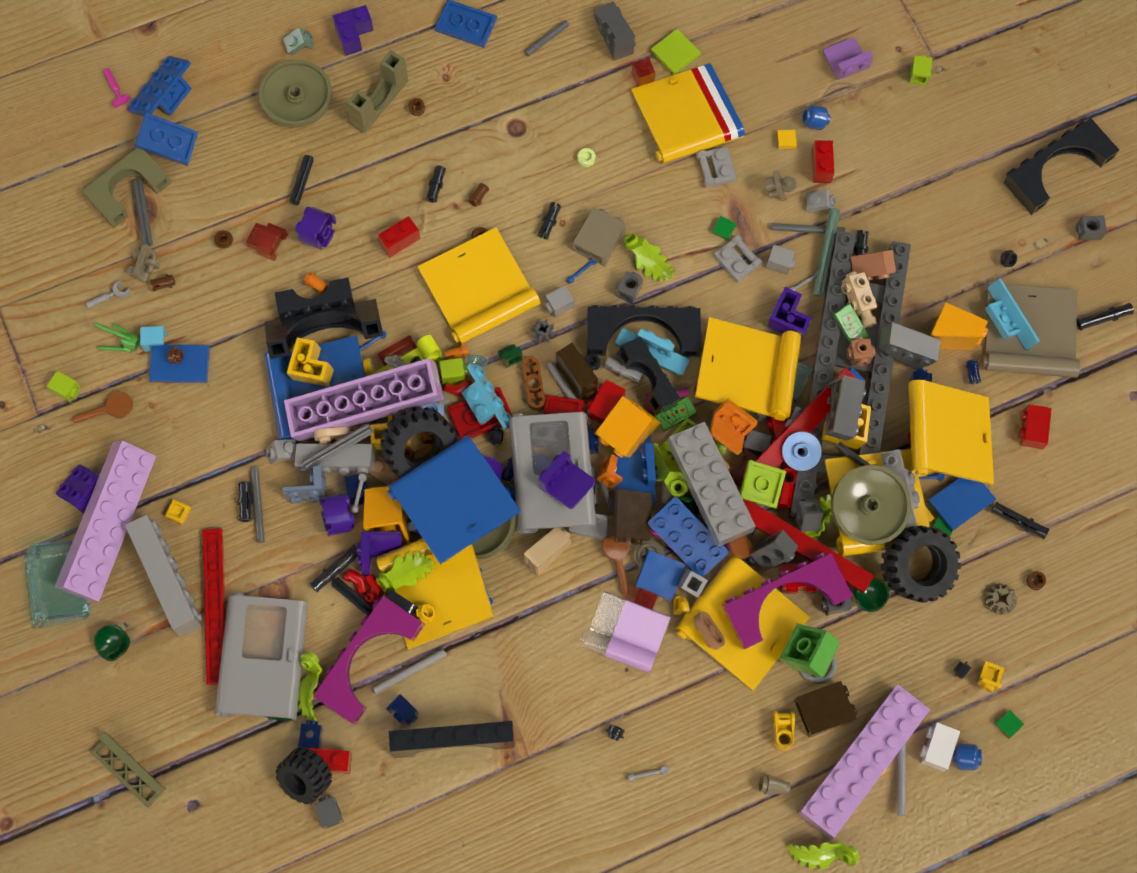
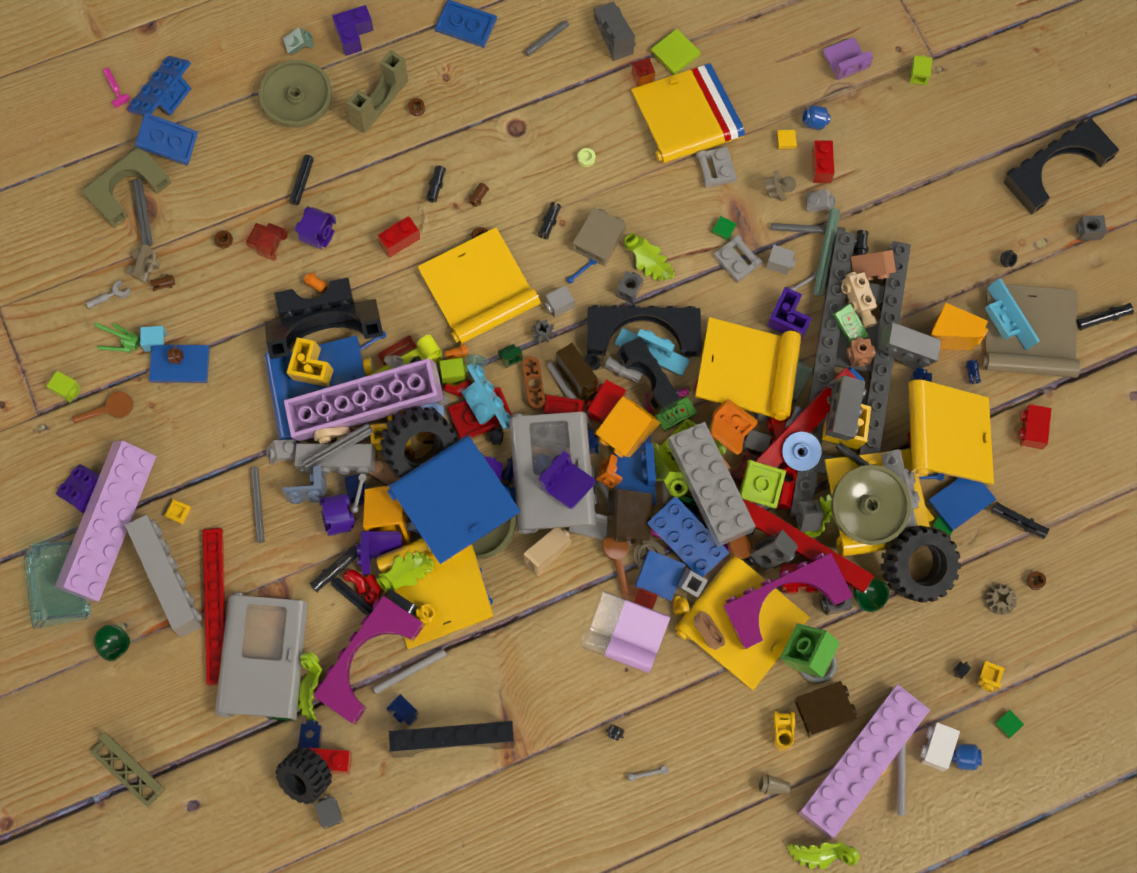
black pin [237,482,253,522] -> none

